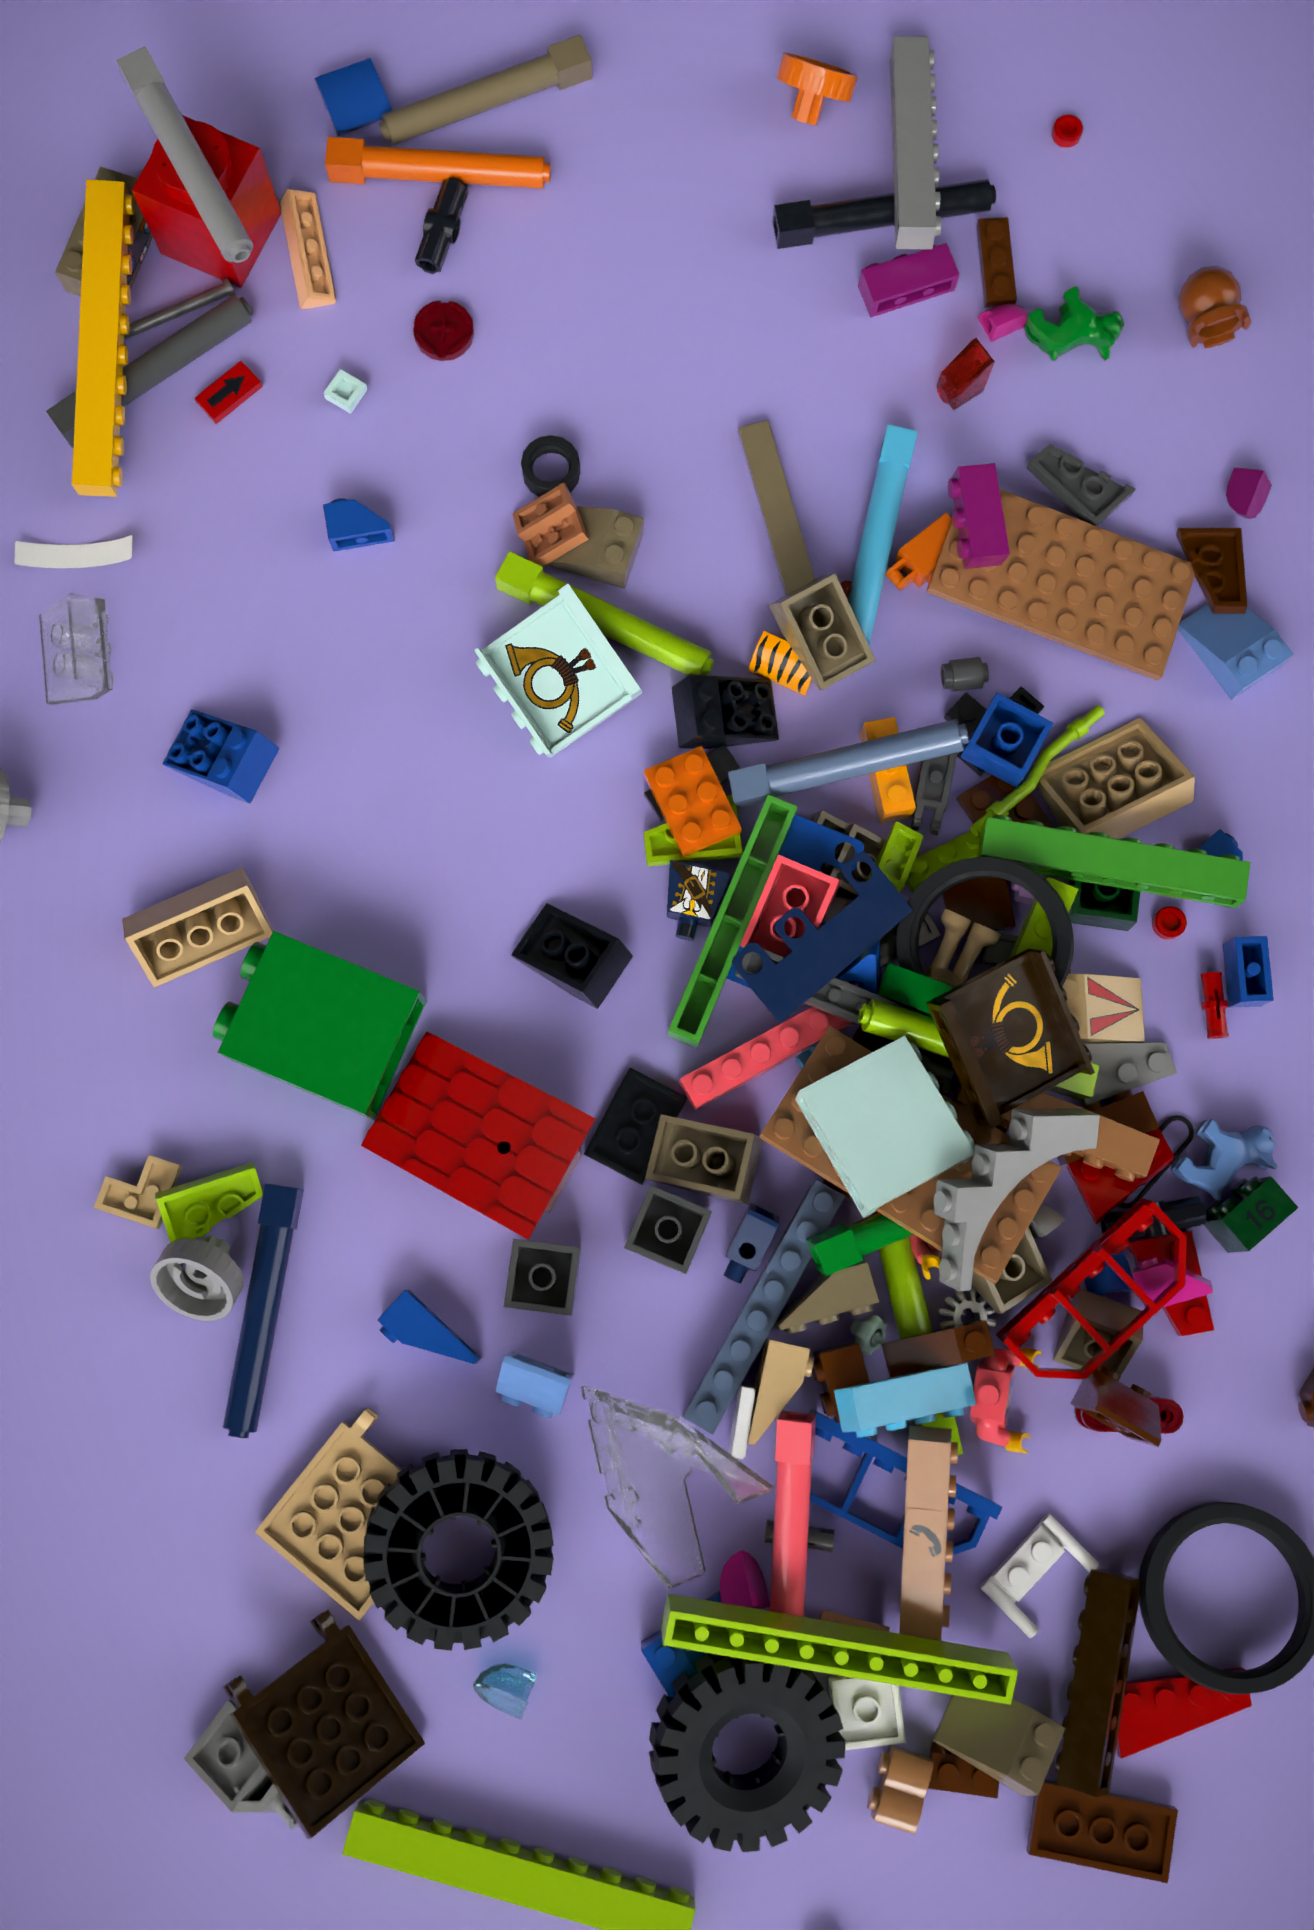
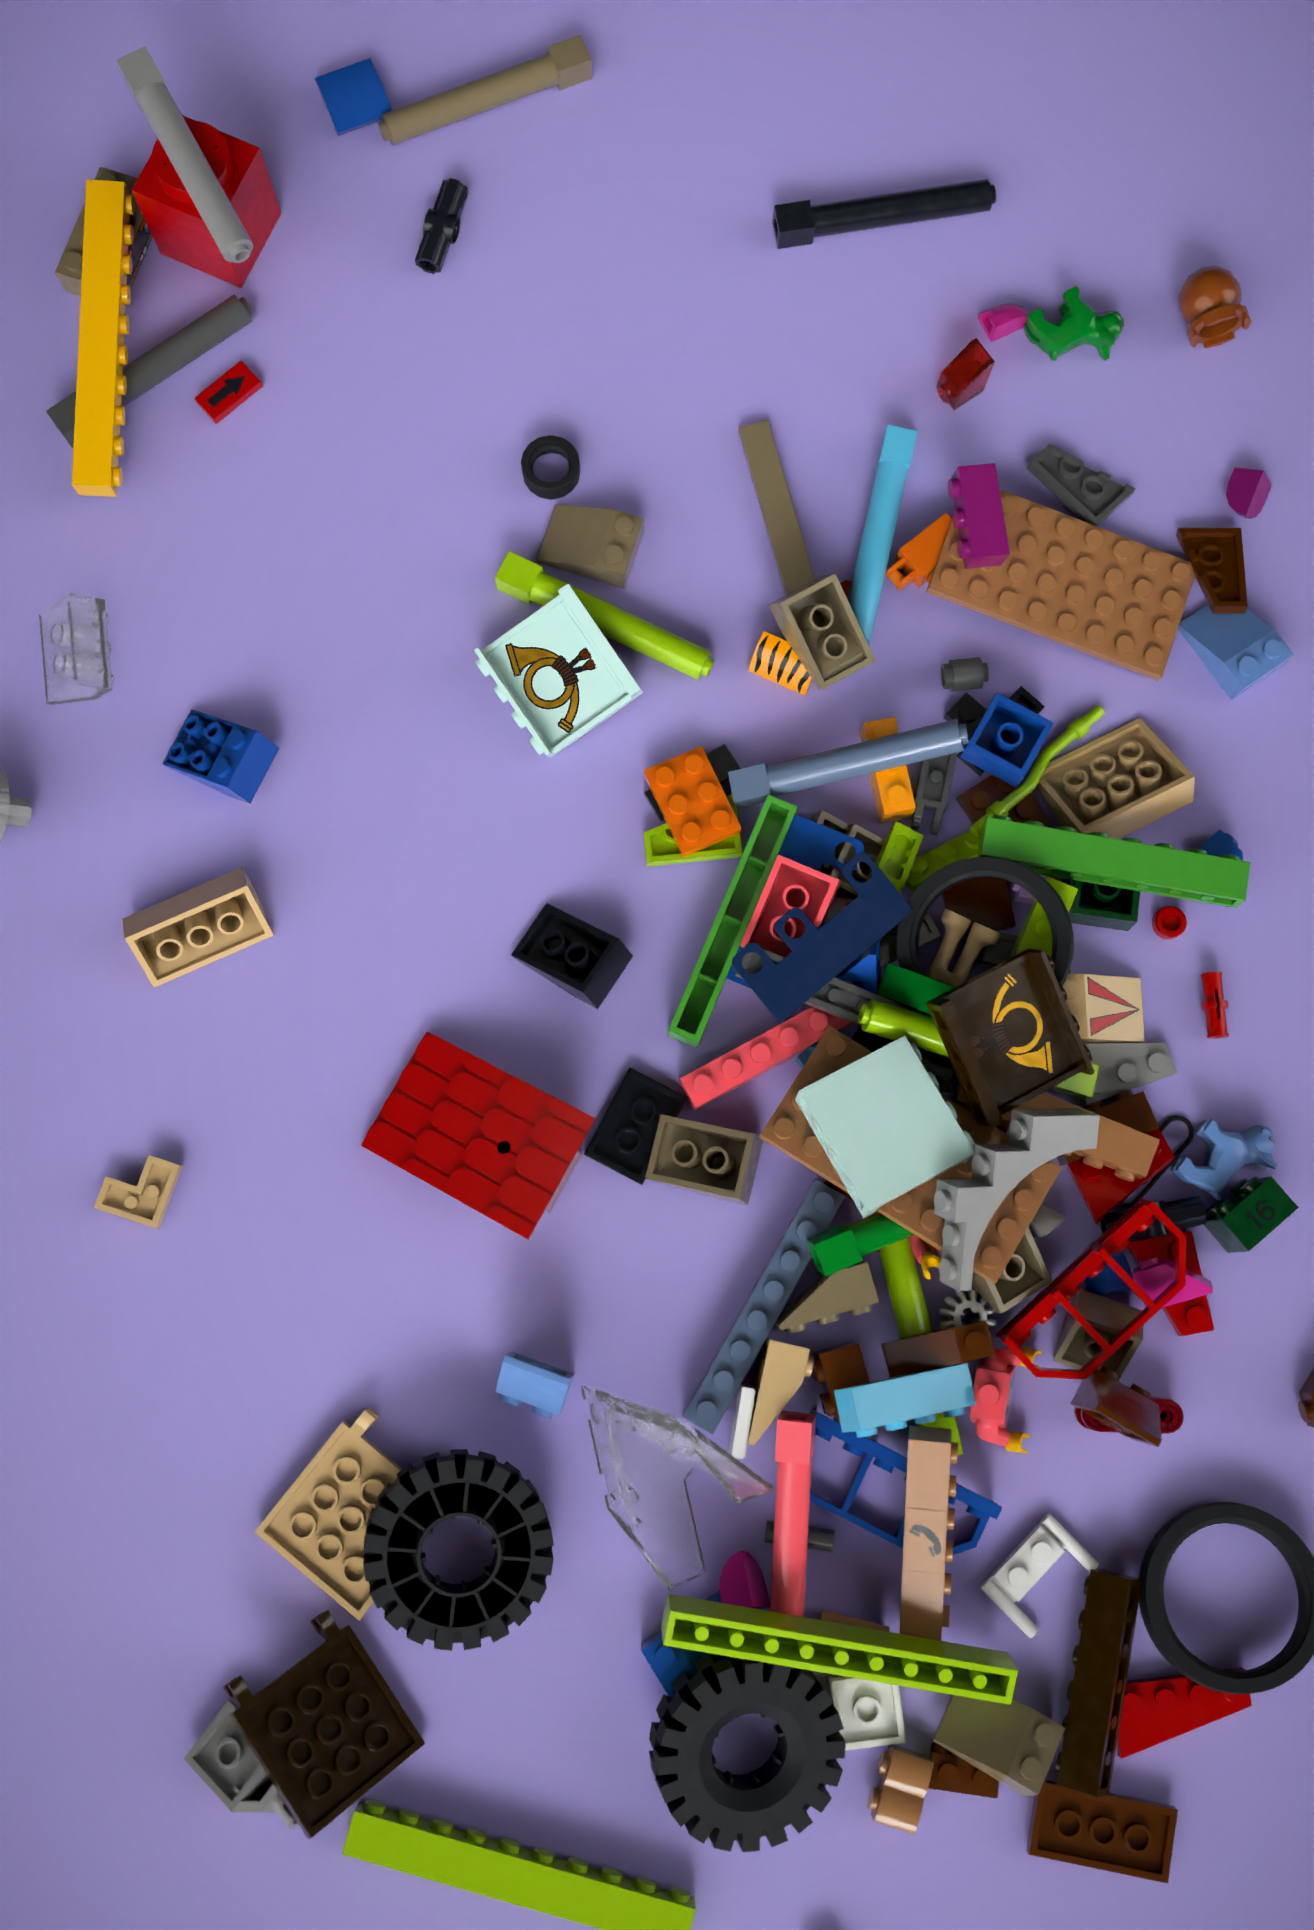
white sticker [14,535,133,568] -> none
flat silver bar [124,278,236,340] -> none
light grey piece [150,1235,244,1321] -> none
lime wing [155,1162,263,1243] -> none
green brick [213,931,427,1120] -> none
dark blue brick [223,1183,304,1438] -> none
light nougat slope [280,189,336,309] -> none
light aqua plate [323,369,368,414] -> none
blue slope [323,498,394,552] -> none
orange brick [325,137,551,189] -> none
blue slope [377,1290,481,1364] -> none
dark red tile [413,300,474,361] -> none
clear light blue brick [473,1663,538,1720] -> none
dark grey brick [504,1239,581,1316] -> none
nougat slope [512,482,589,567] -> none
dark grey brick [624,1185,712,1274] -> none
torso [667,860,731,941] -> none
black slope [671,674,779,749] -> none
dark blue torso [723,1202,780,1284] -> none
orange piece [777,52,858,125] -> none
light aqua piece [851,1315,887,1356] -> none
magenta brick [858,243,960,318] -> none
light grey brick [890,36,941,249] -> none
reddish brown plate [976,217,1017,308] -> none
red tile [1051,115,1083,148] -> none
blue brick [1223,936,1274,1008] -> none

